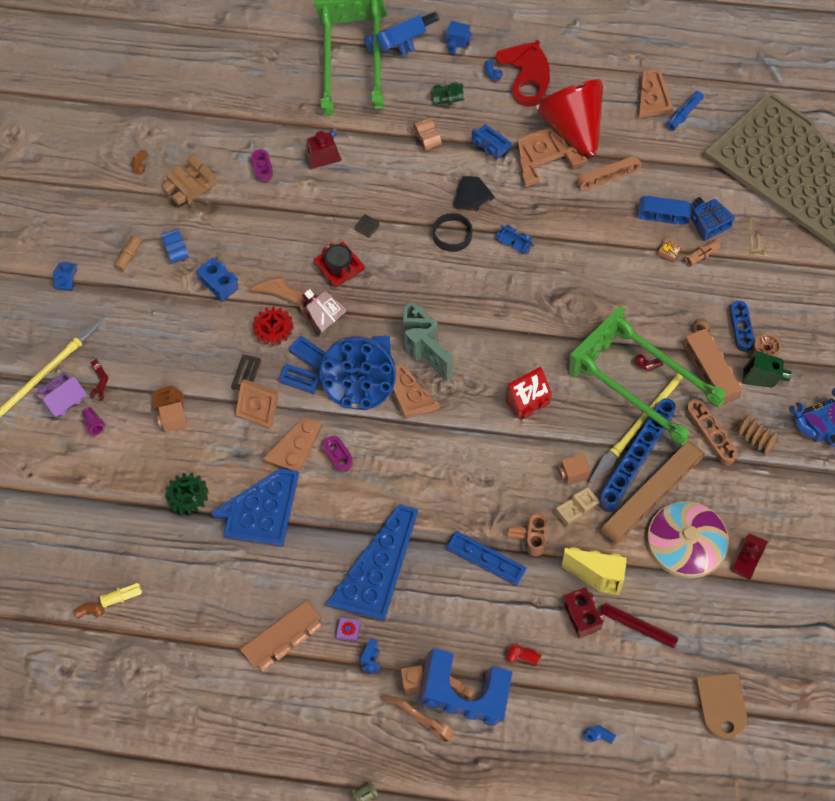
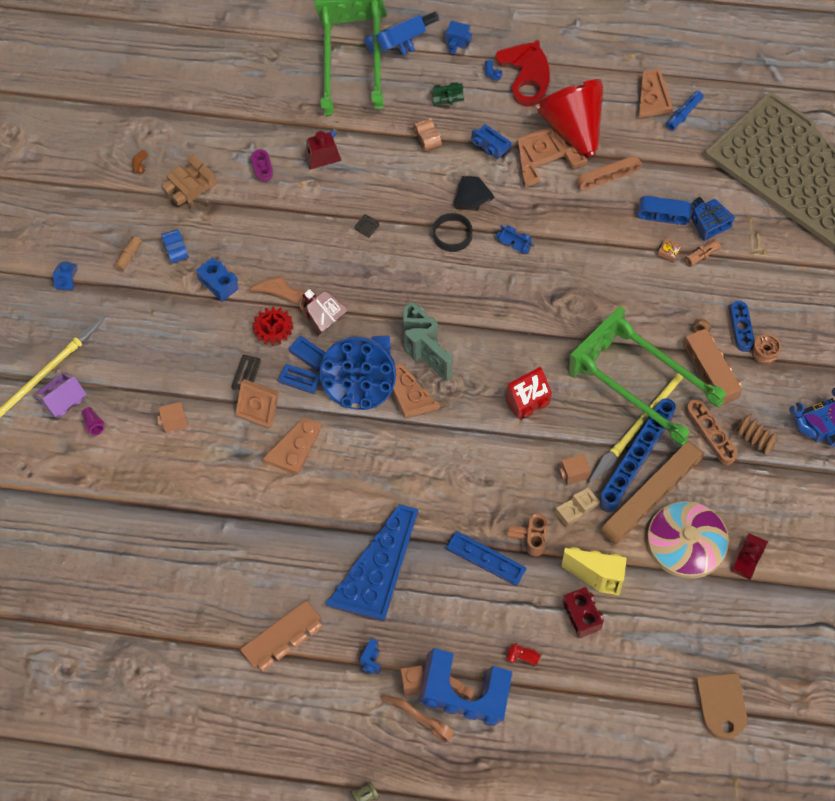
dark orange arm [73,602,105,619] -> none
dark red arm [90,359,109,401] -> none
light yellow axle [100,583,142,608] -> none
dark orange bracket [153,385,184,411] -> none
dark green gear [165,473,209,515] -> none
blue wing [212,469,300,547] -> none
piece [313,241,364,288] -> none
magenta plate [323,436,353,472] -> none
medium lavender tile [336,618,361,642] -> none
blue arm [584,725,616,744] -> none
dark red axle [601,603,679,648] -> none
dark red arm [635,354,664,371] -> none
dark green torso [742,351,792,388] -> none

